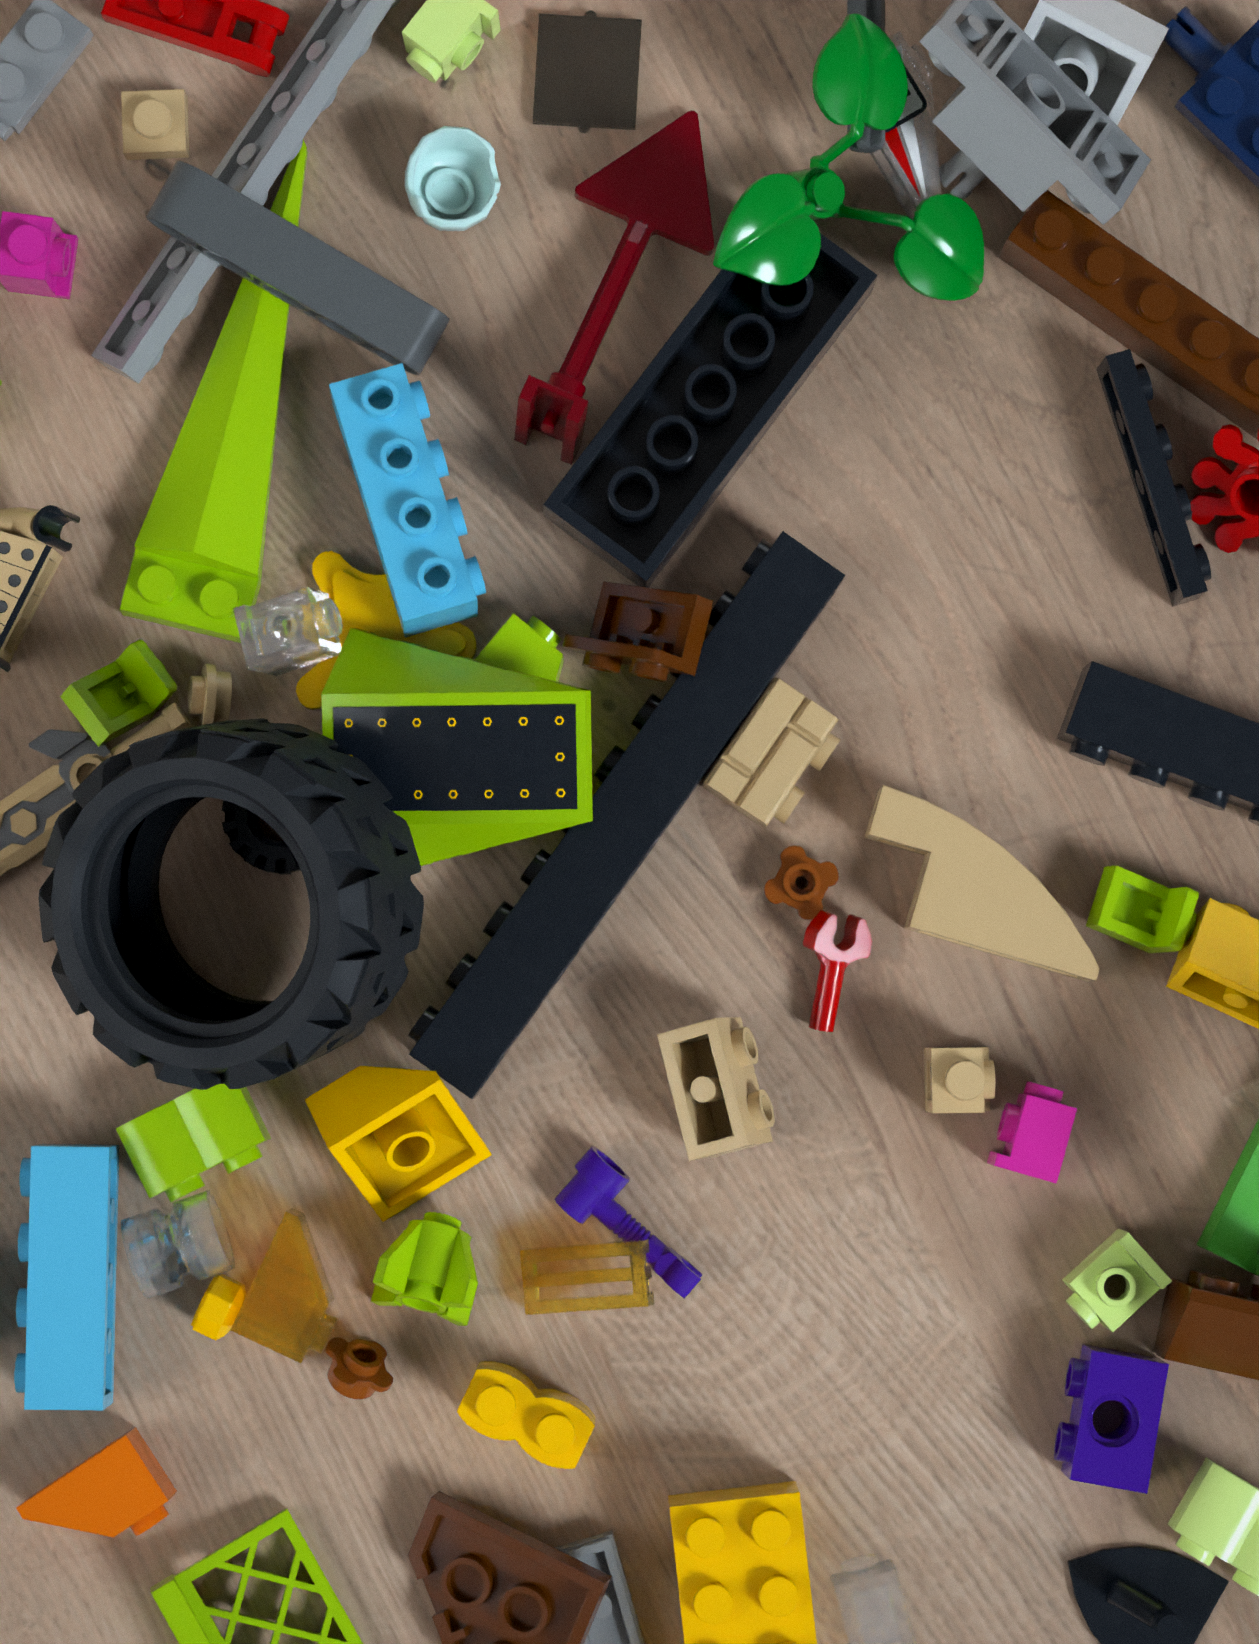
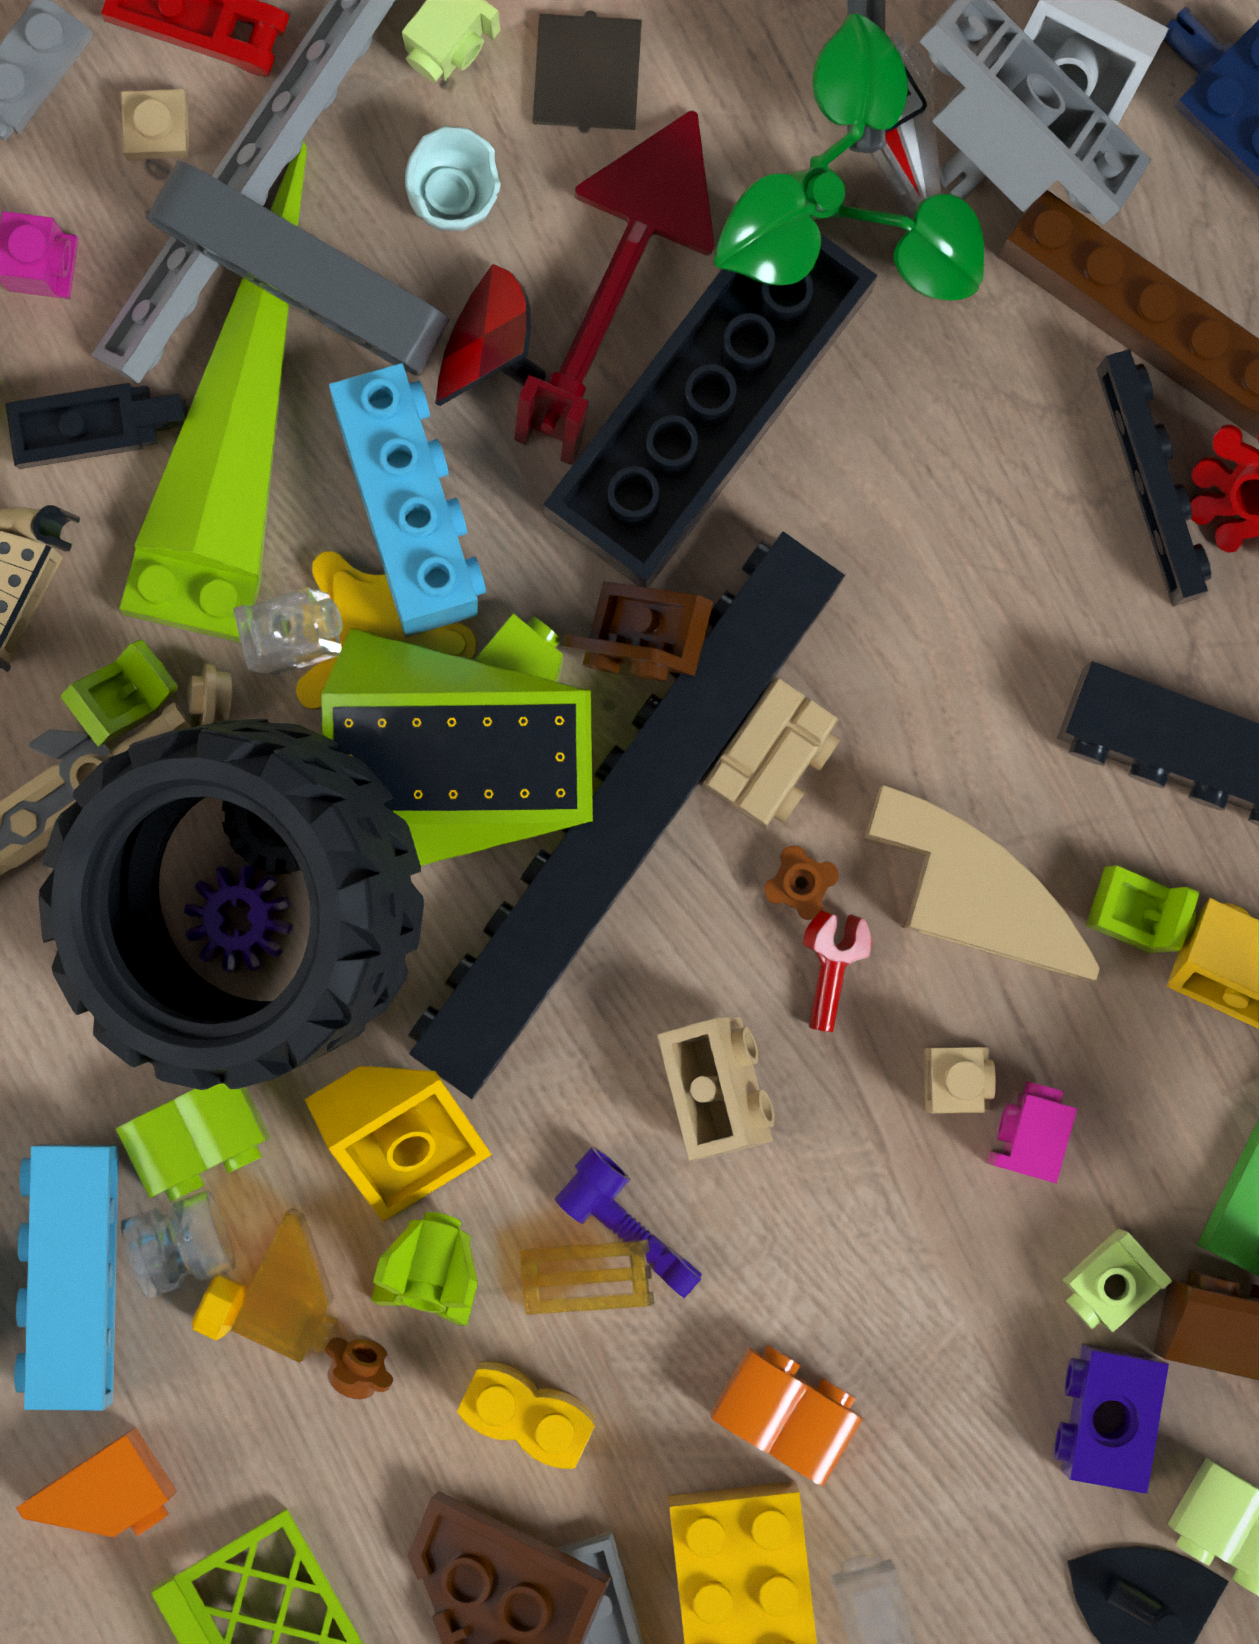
none -> black hinge [5,383,187,469]
none -> dark purple gear [184,865,294,973]
none -> shield [435,264,546,406]
none -> orange brick [709,1345,863,1486]

